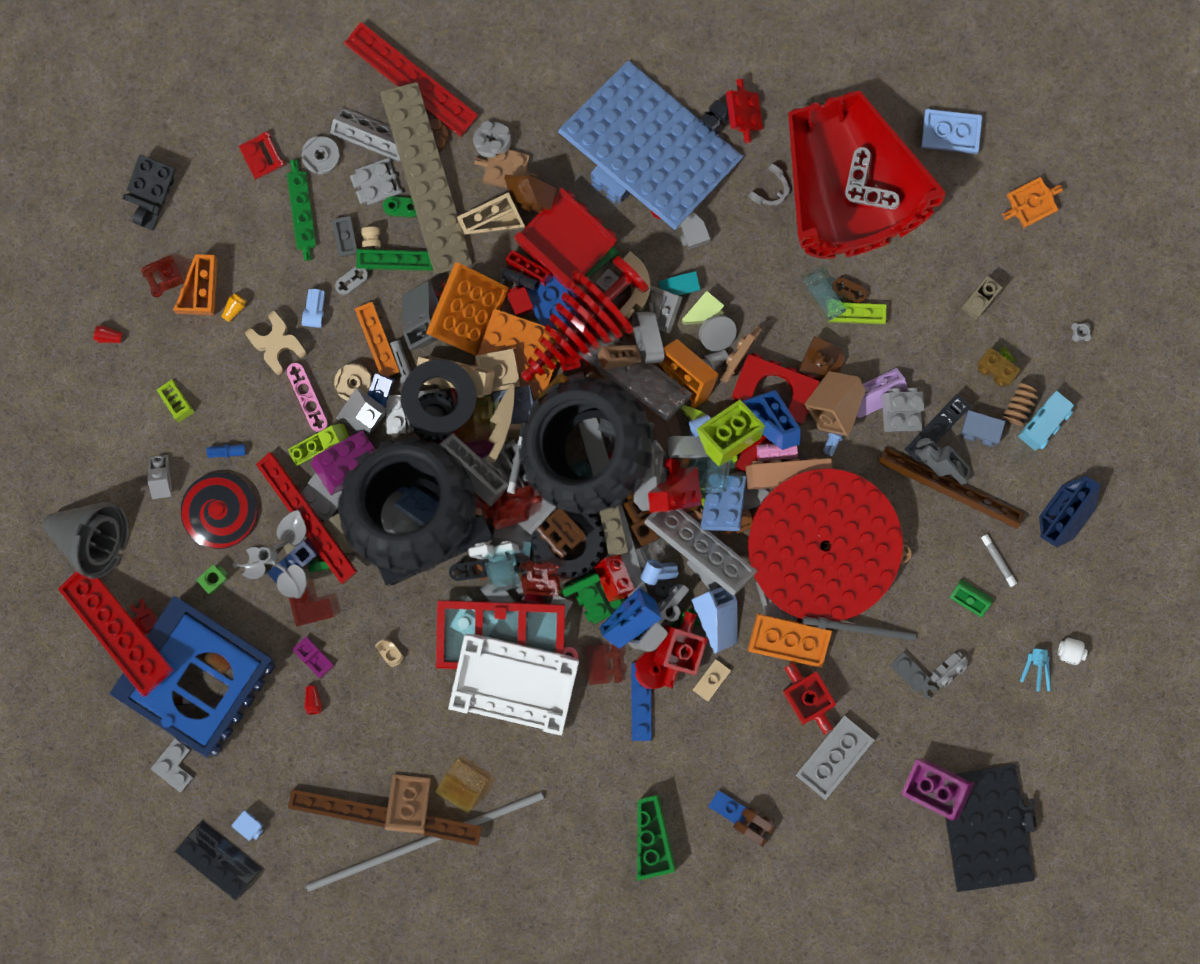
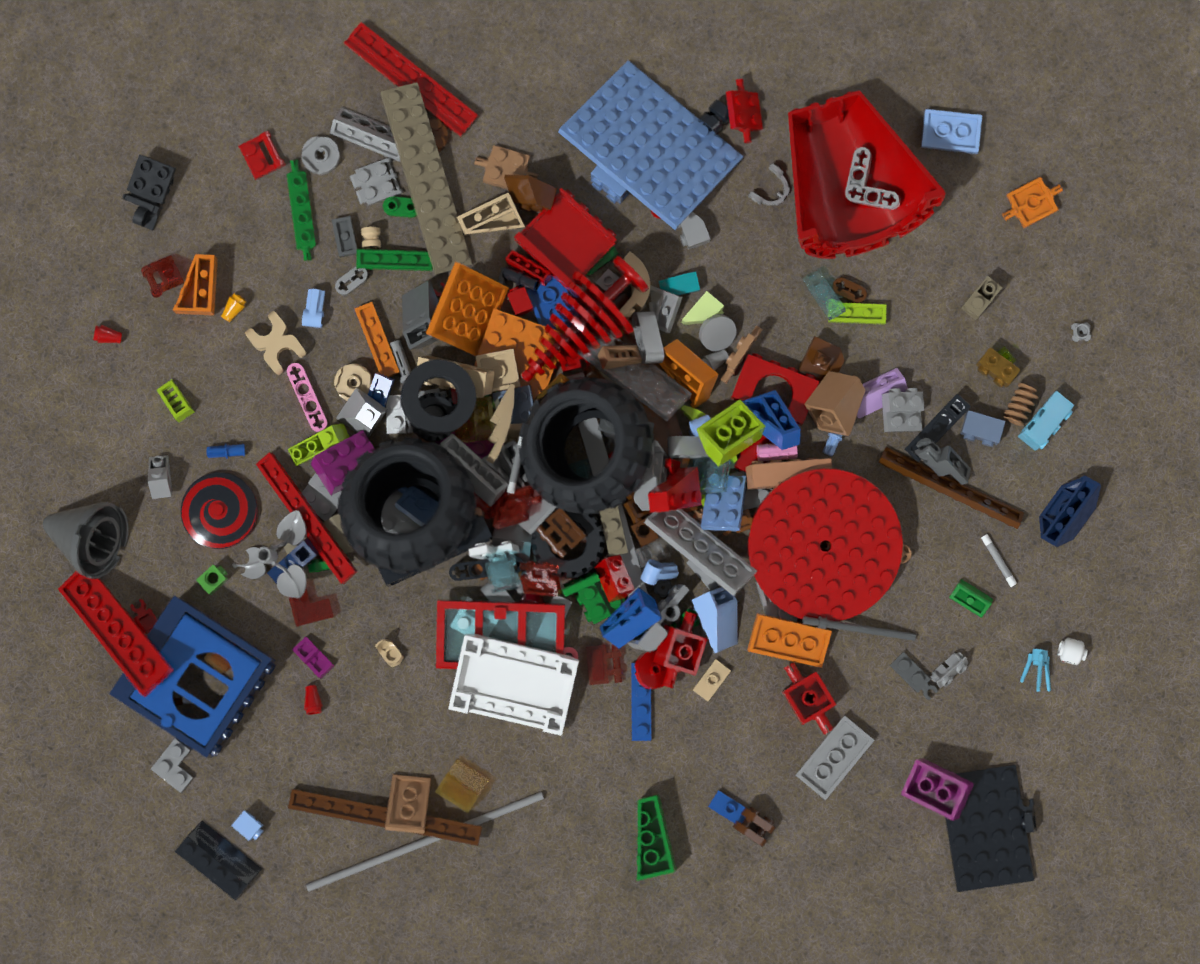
light grey plate [473,121,511,158] -> none

